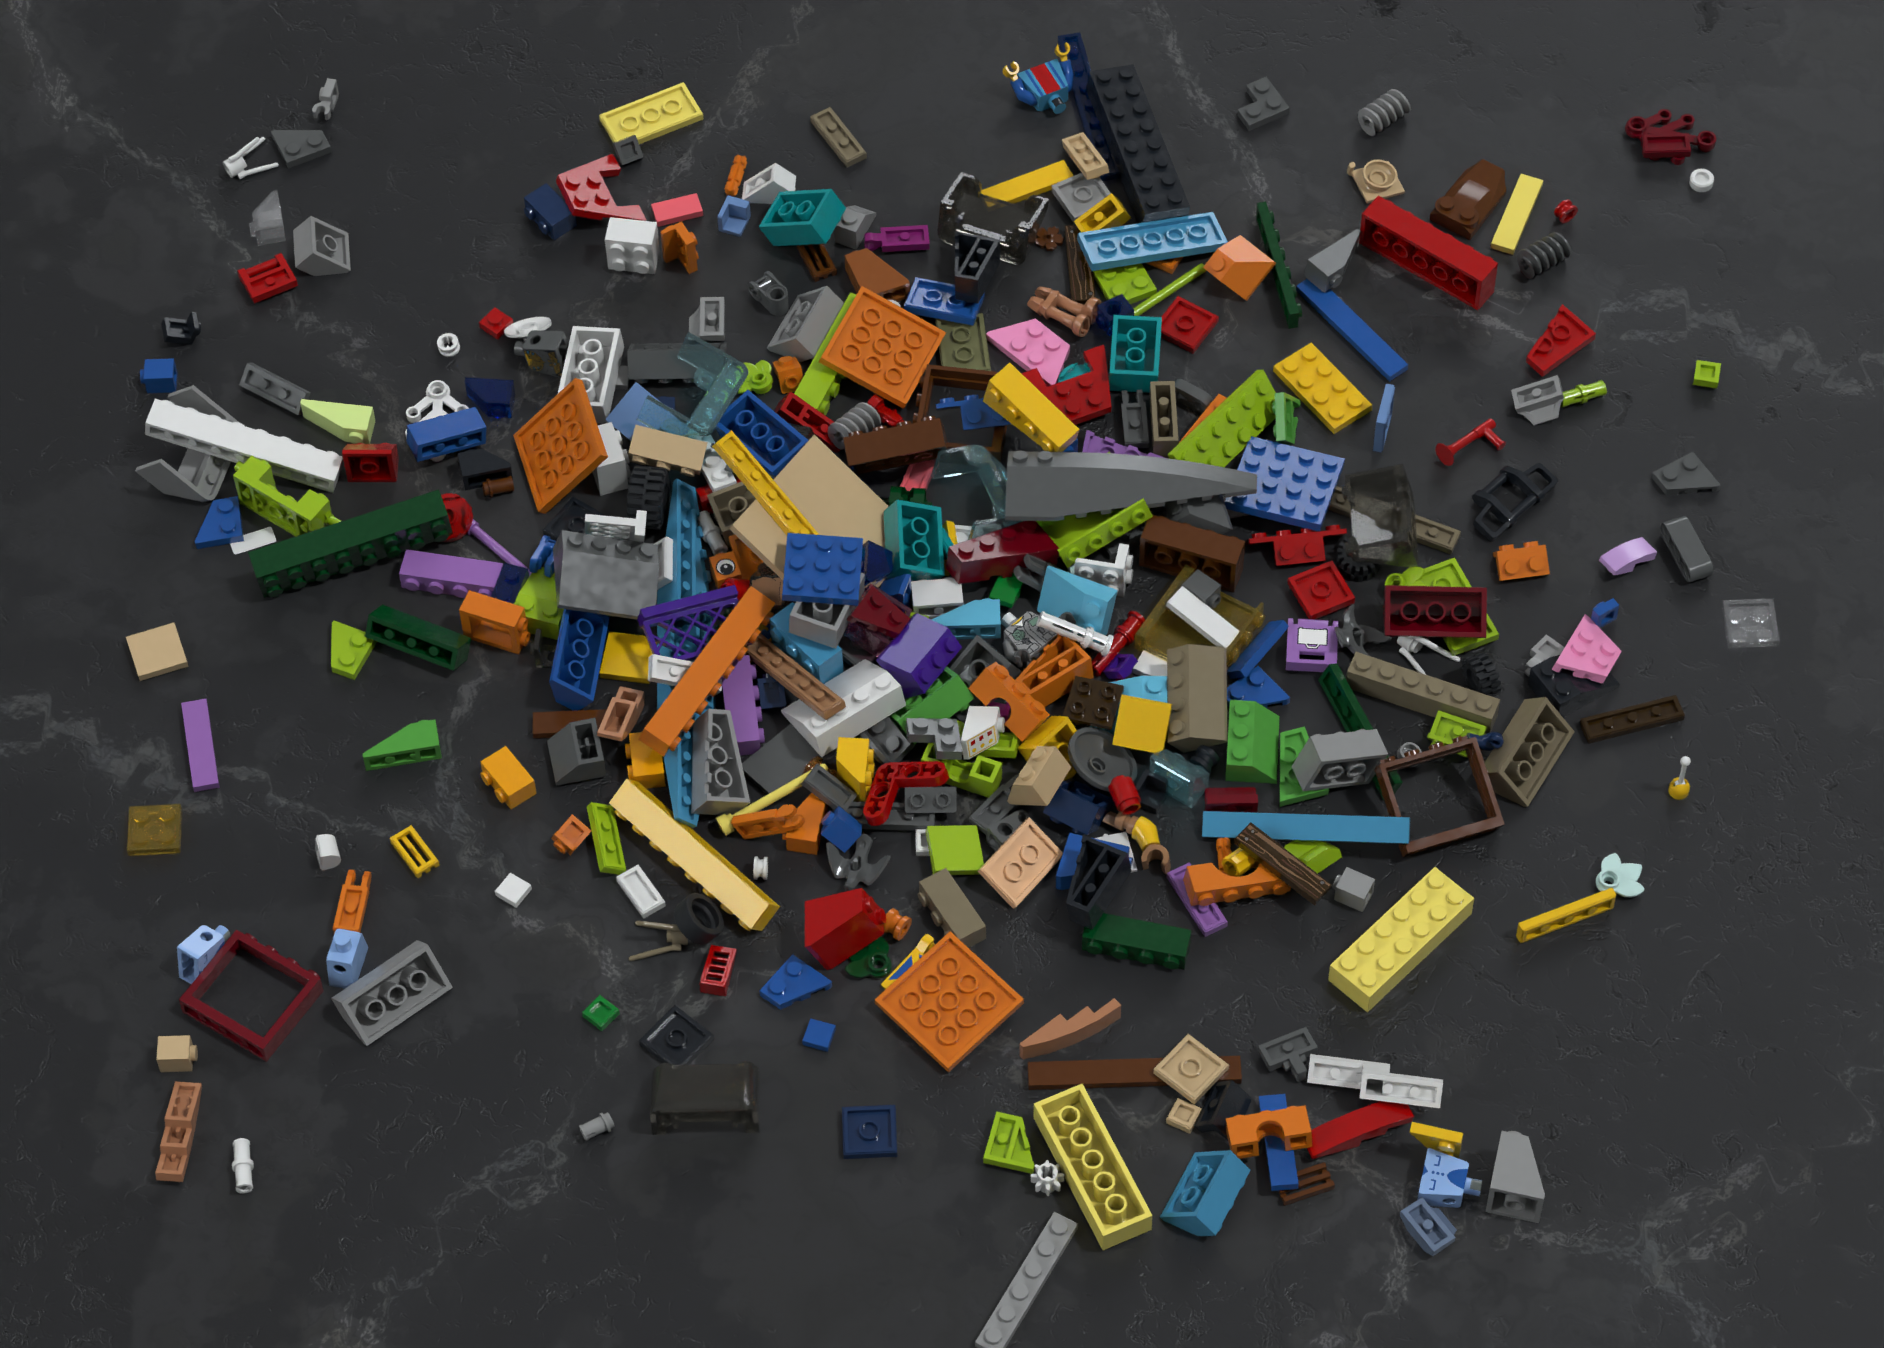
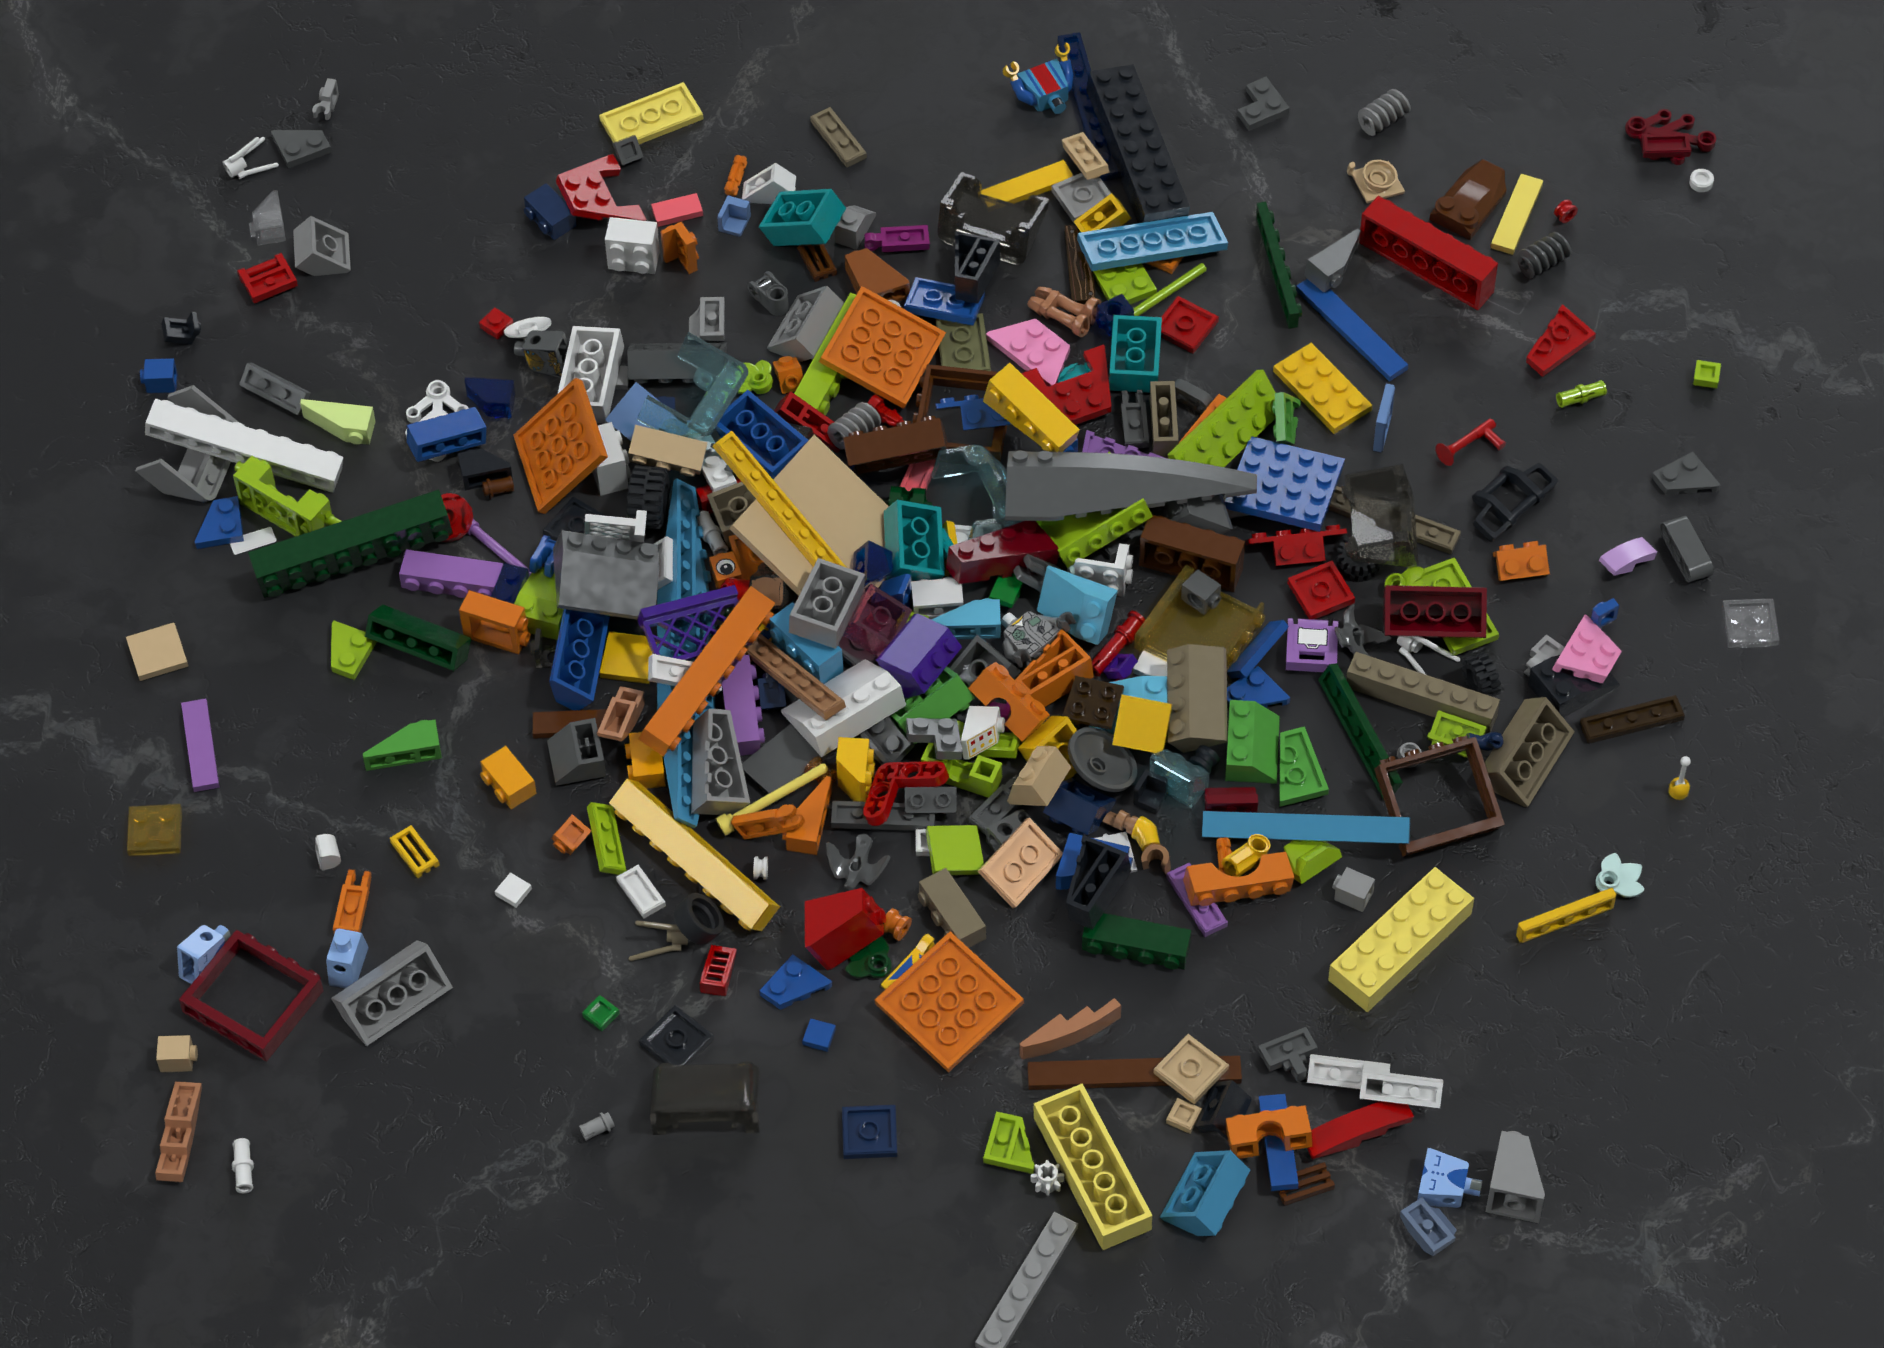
red slope [342,443,399,482] -> none
white bush [437,333,460,357] -> none
blue plate [782,533,863,606] -> none
dark grey tile [801,764,858,811] -> none
blue brick [821,806,862,853] -> none
dark red wing [846,586,910,638] -> none
reddish brown plant [1035,226,1064,251] -> none
white pin [1036,611,1114,657] -> none
red brick [1108,775,1141,815] -> none
white tile [1166,586,1241,650] -> none
orange slope [1203,235,1276,301] -> none
dark brown tile [1233,822,1332,906] -> none
light grey brick [1292,729,1388,791] -> none
yellow wing [1410,1122,1463,1158] -> none
light grey slope [1511,375,1564,426] -> none

